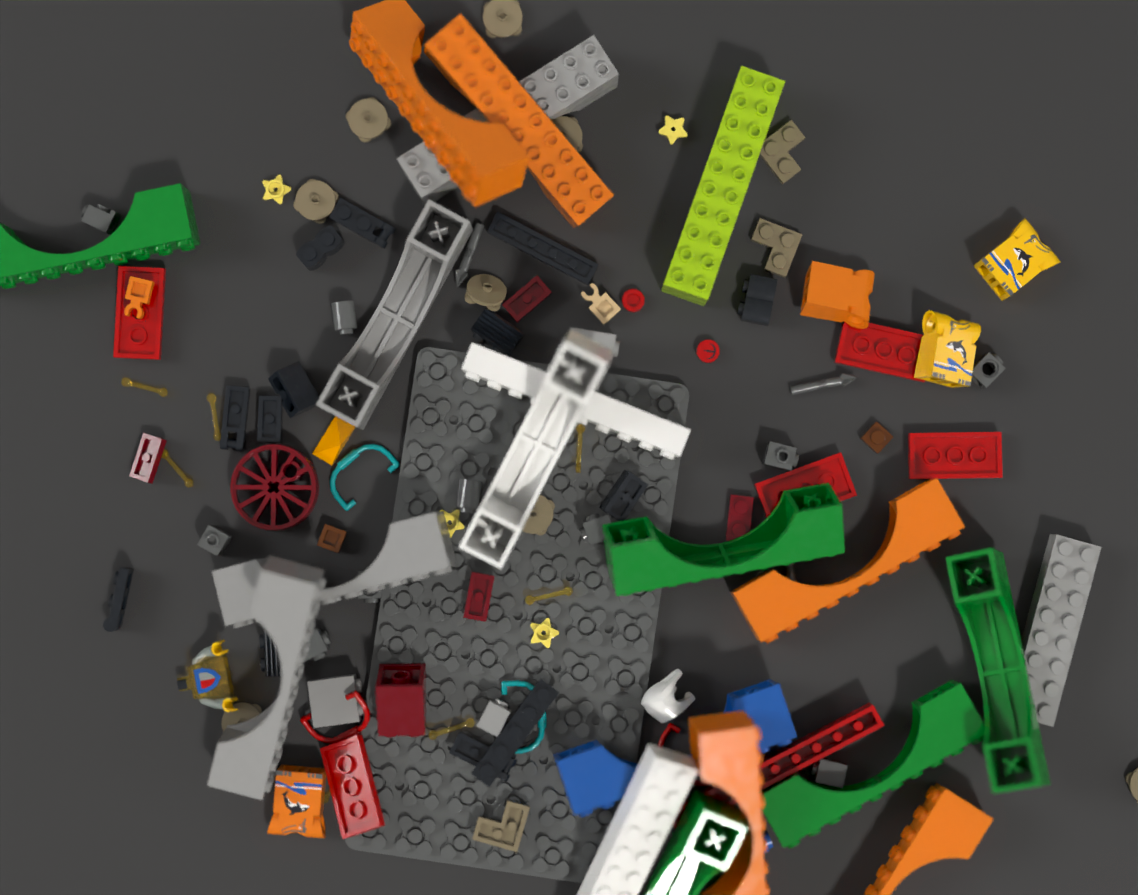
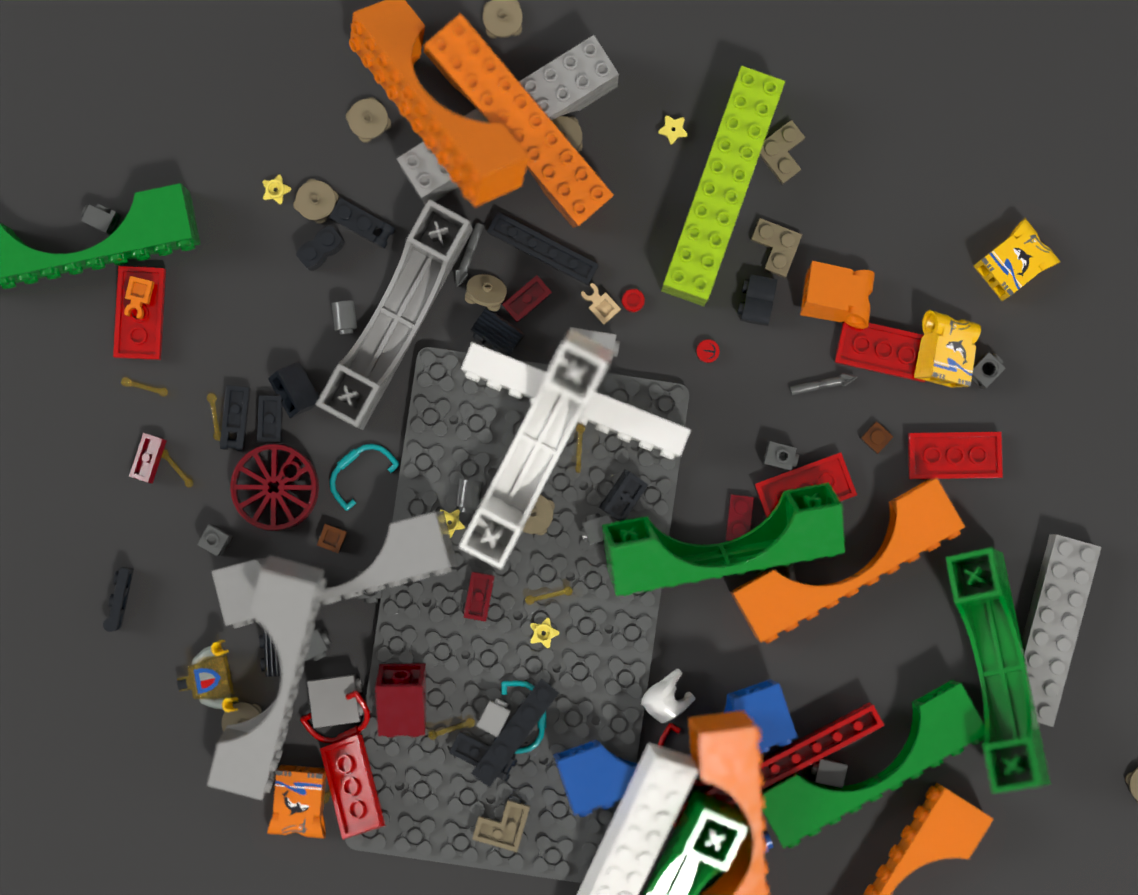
light orange slope [312,416,356,466] -> none

